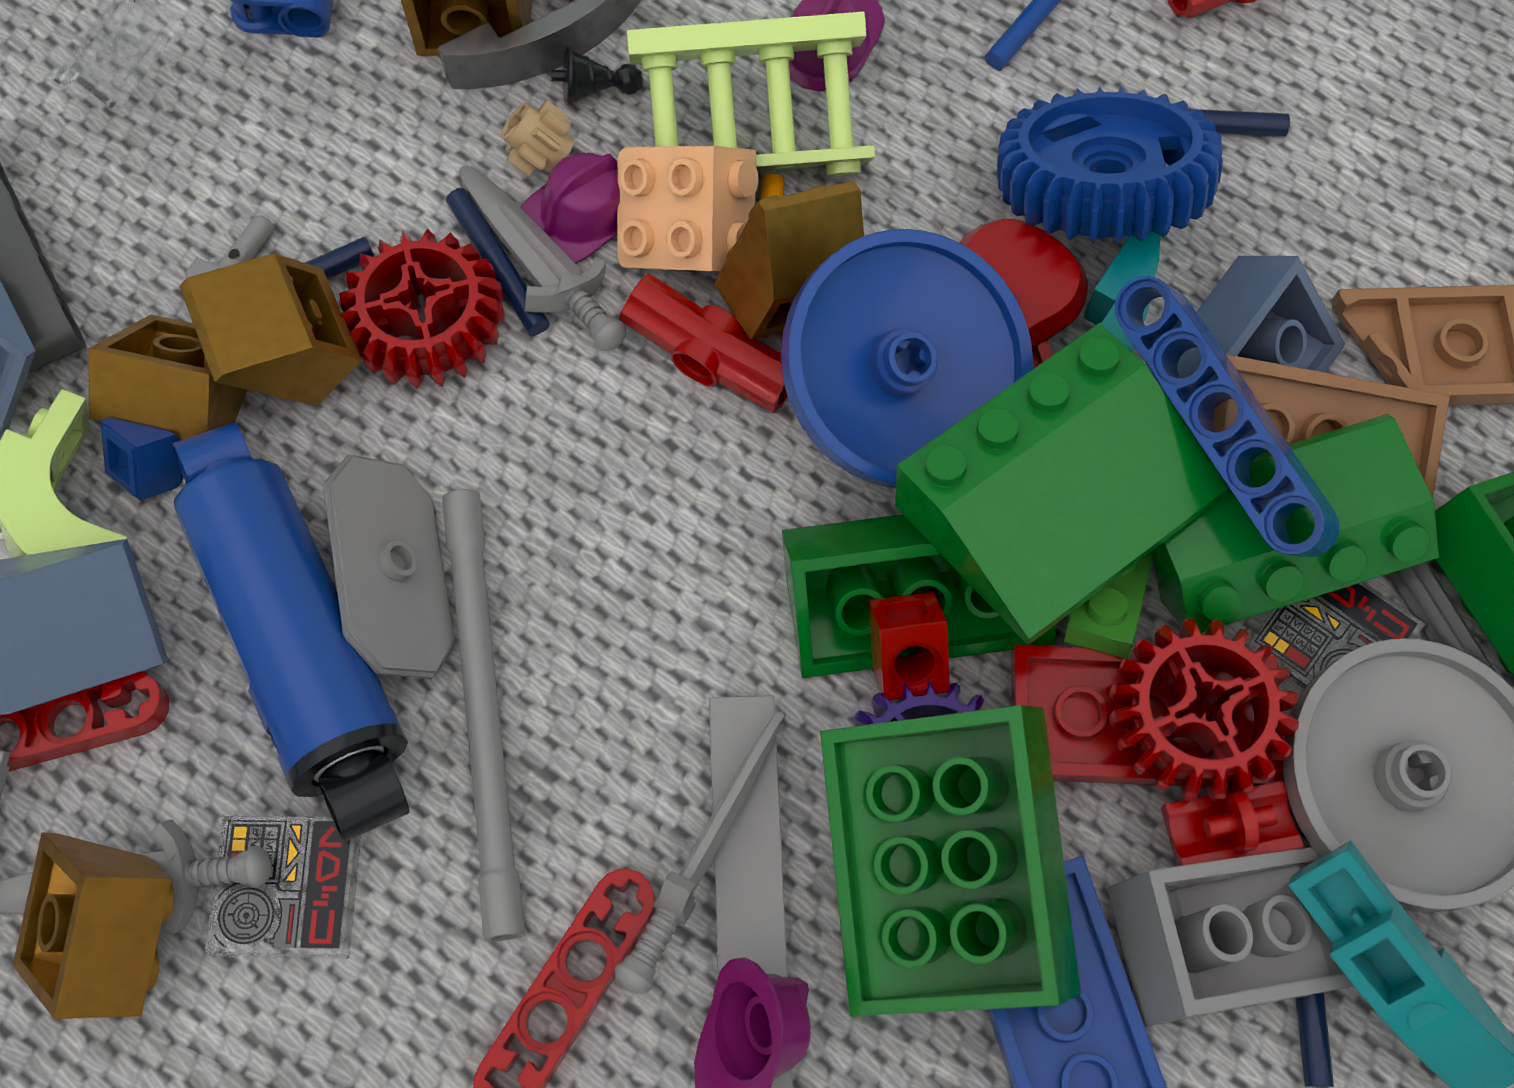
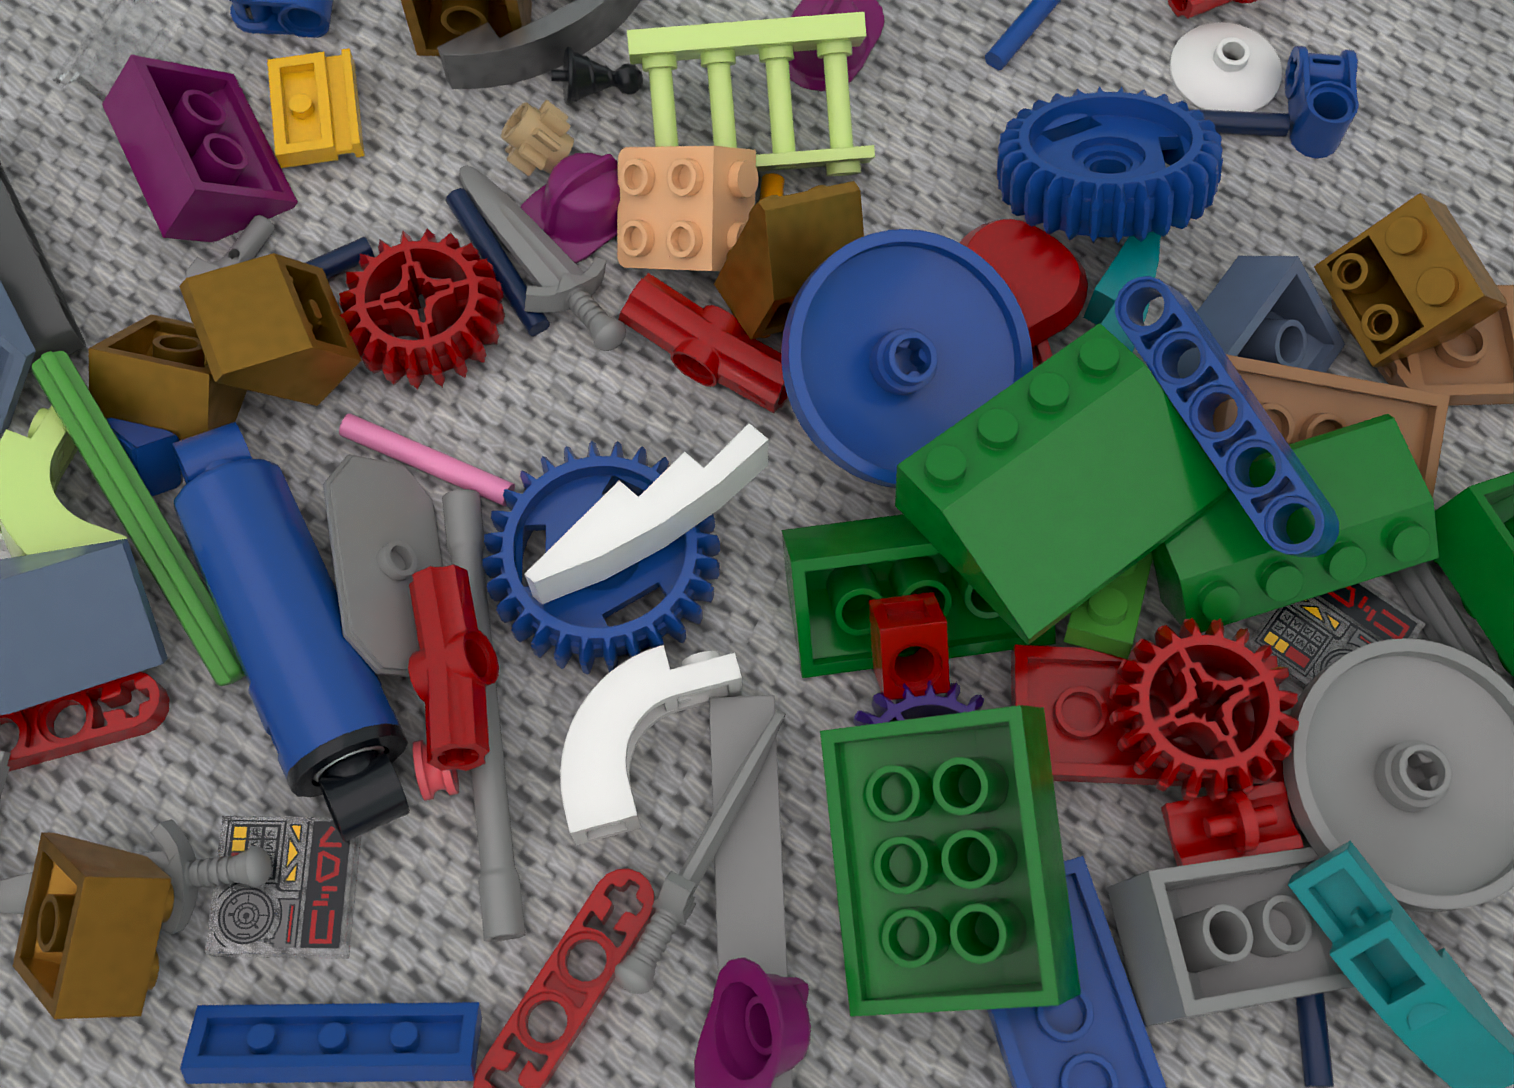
none -> bright green axle [32,351,245,687]
none -> magenta slope [102,54,298,243]
none -> blue plate [180,1002,482,1084]
none -> yellow plate [267,48,365,168]
none -> bright pink bar [339,413,515,506]
none -> red piece [408,564,499,771]
none -> coral bush [412,740,459,801]
none -> blue gear [482,441,720,675]
none -> white slope [525,423,769,604]
none -> white arch [560,645,742,845]
none -> white dish [1169,22,1282,112]
none -> blue piece [1285,46,1359,159]
none -> pearl gold slope [1314,193,1508,368]

